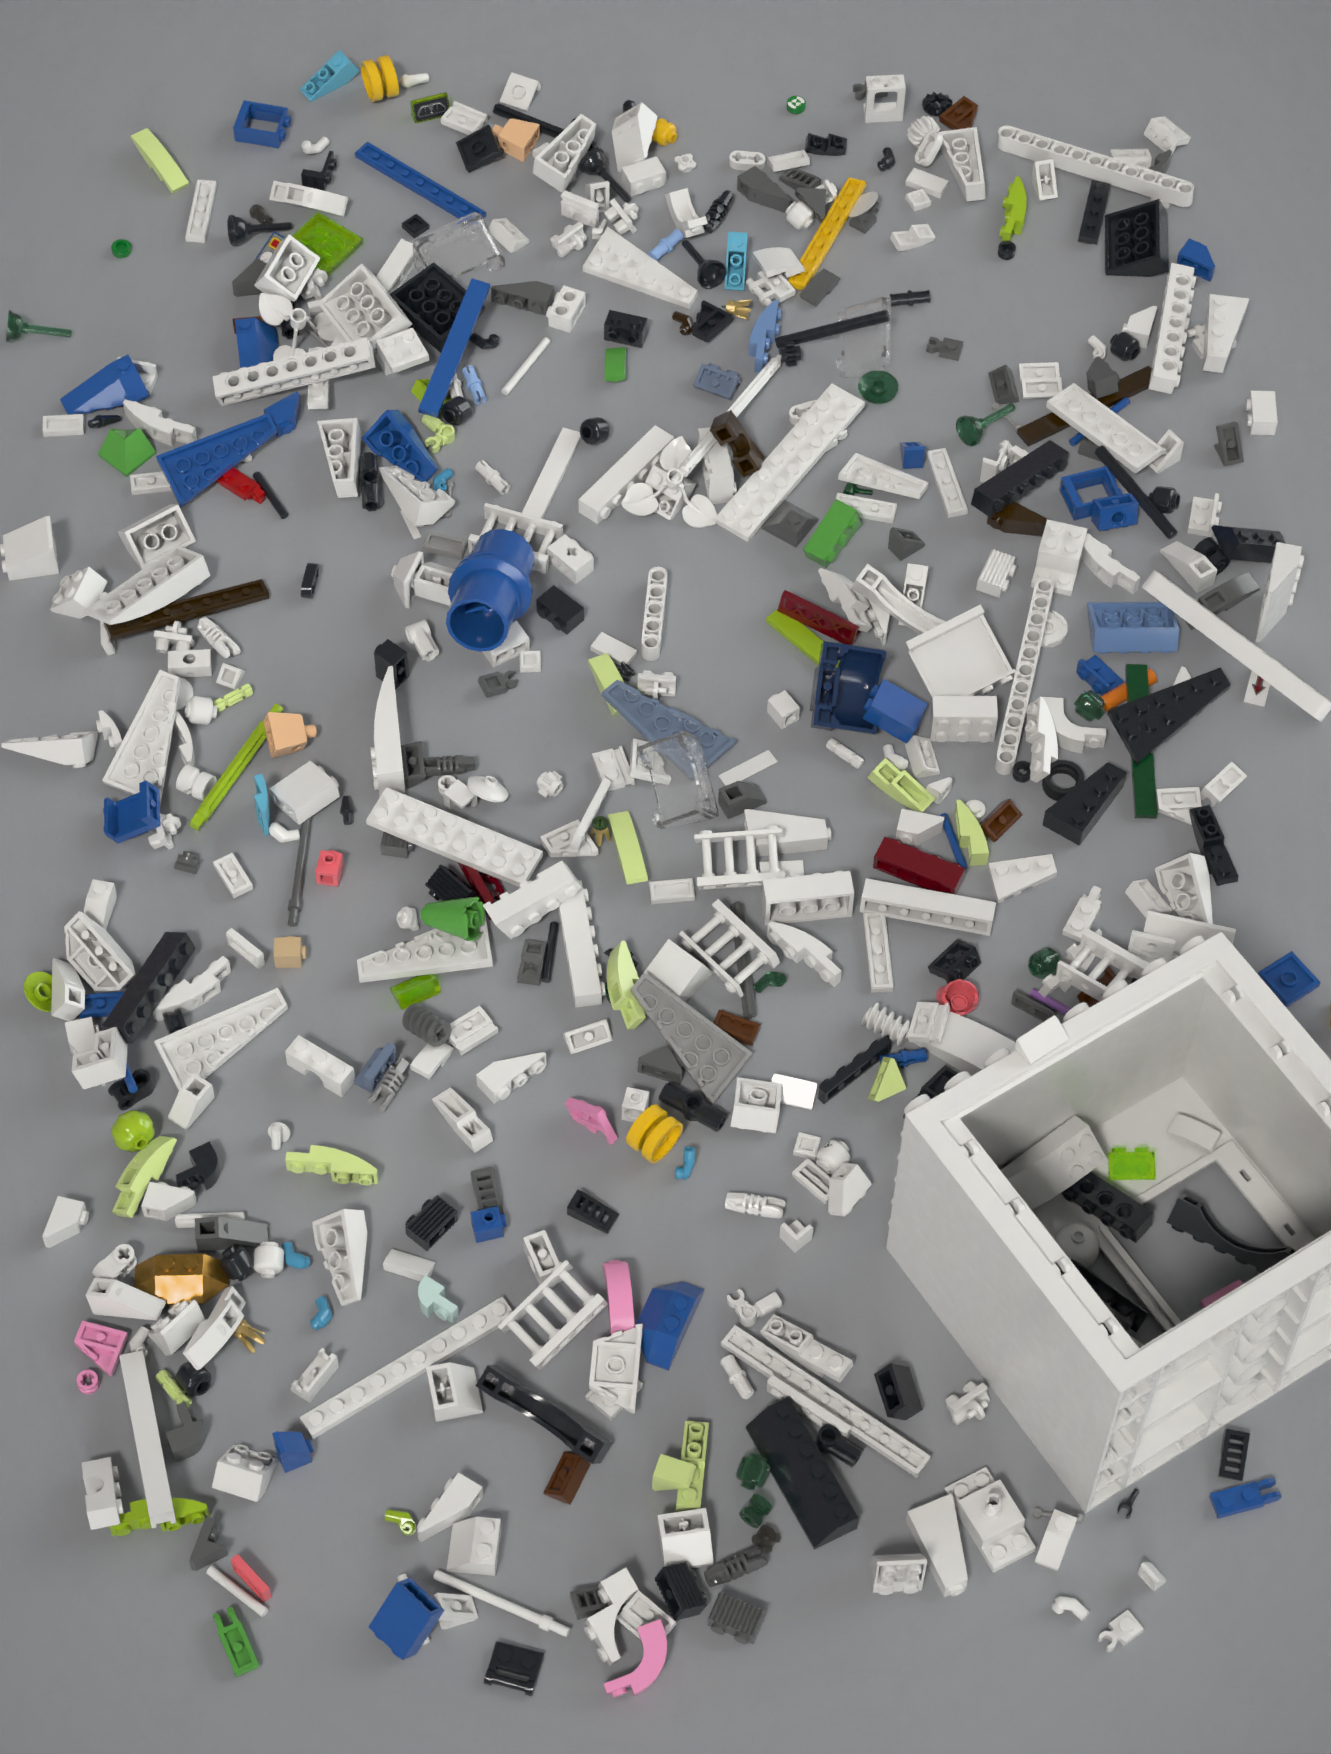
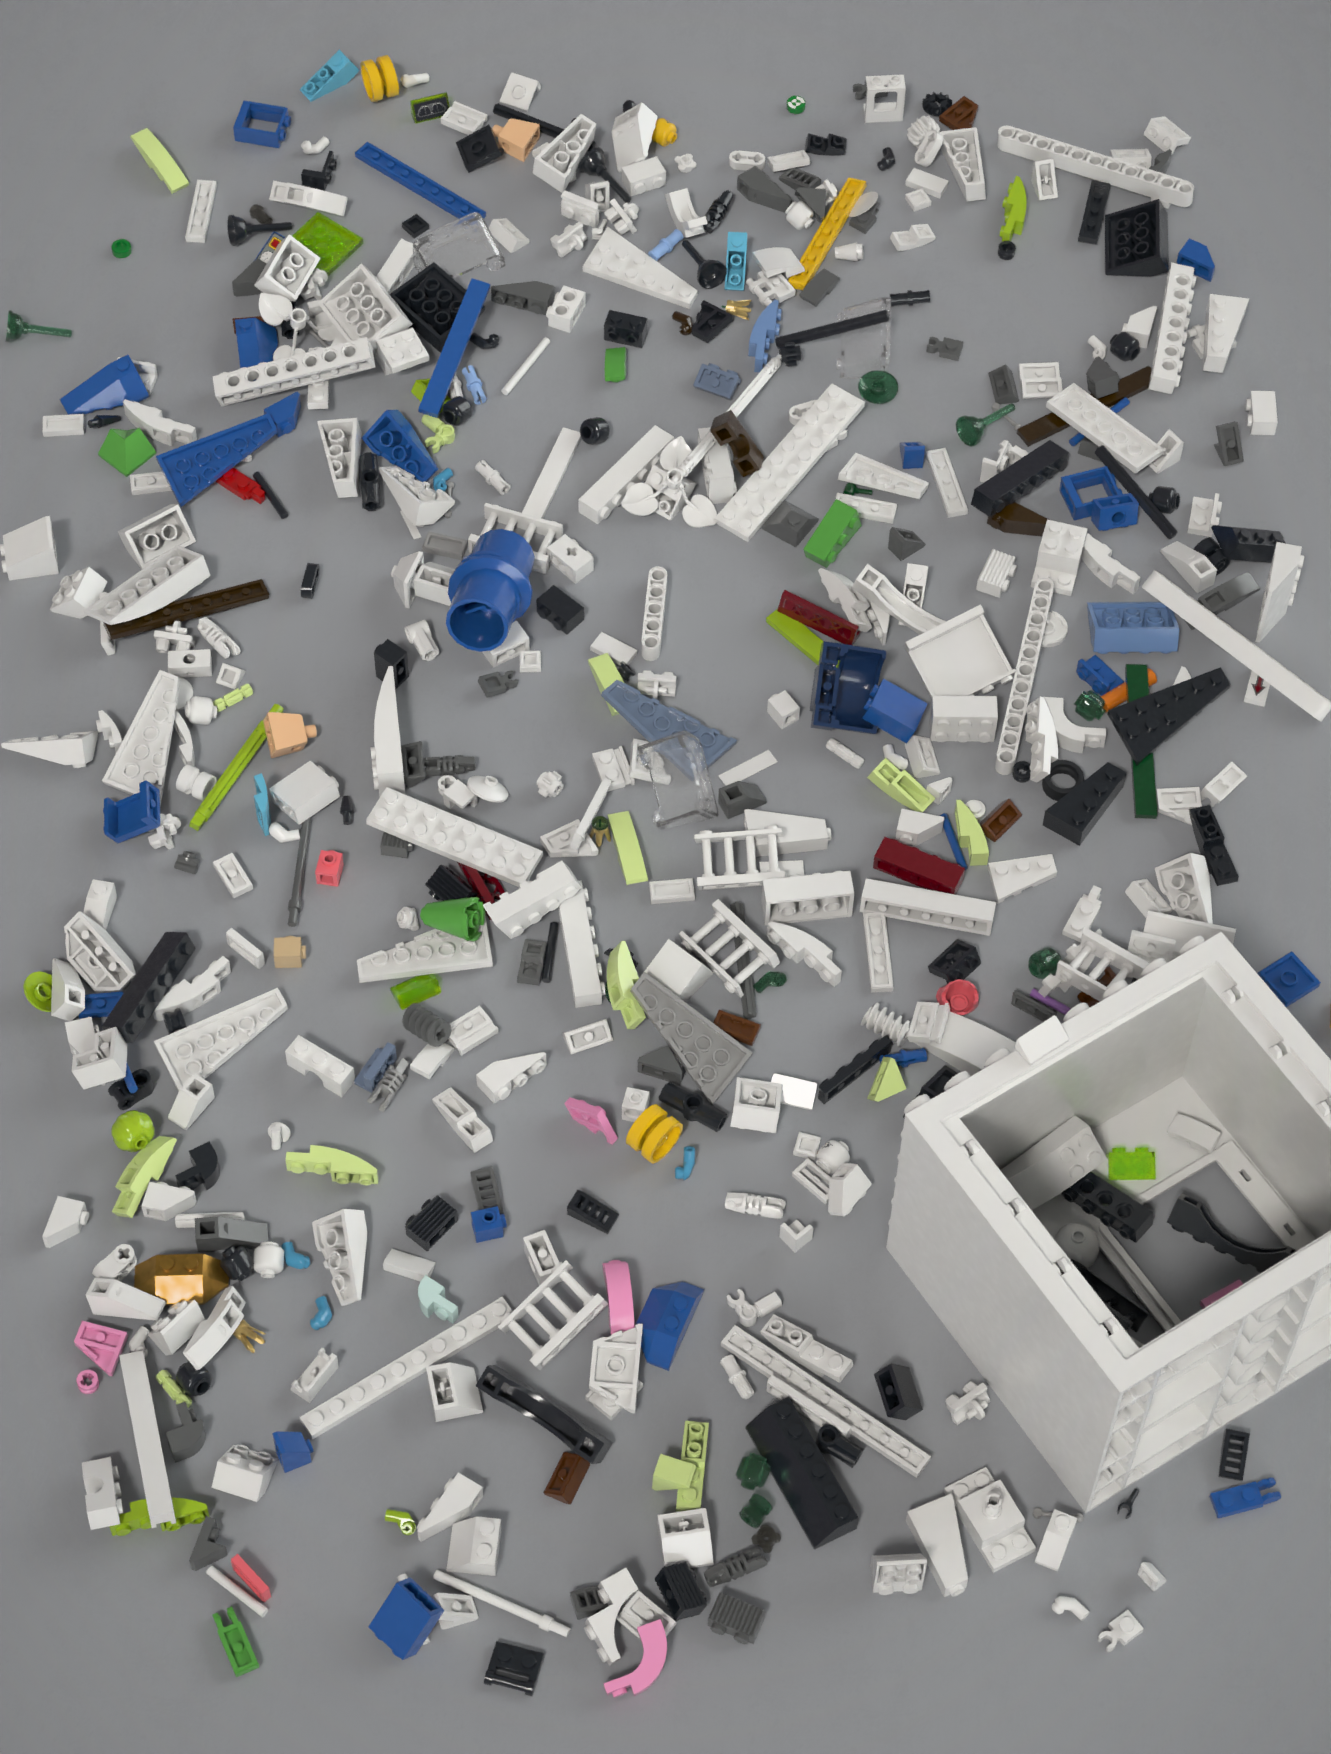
none -> white cone [835,242,864,261]

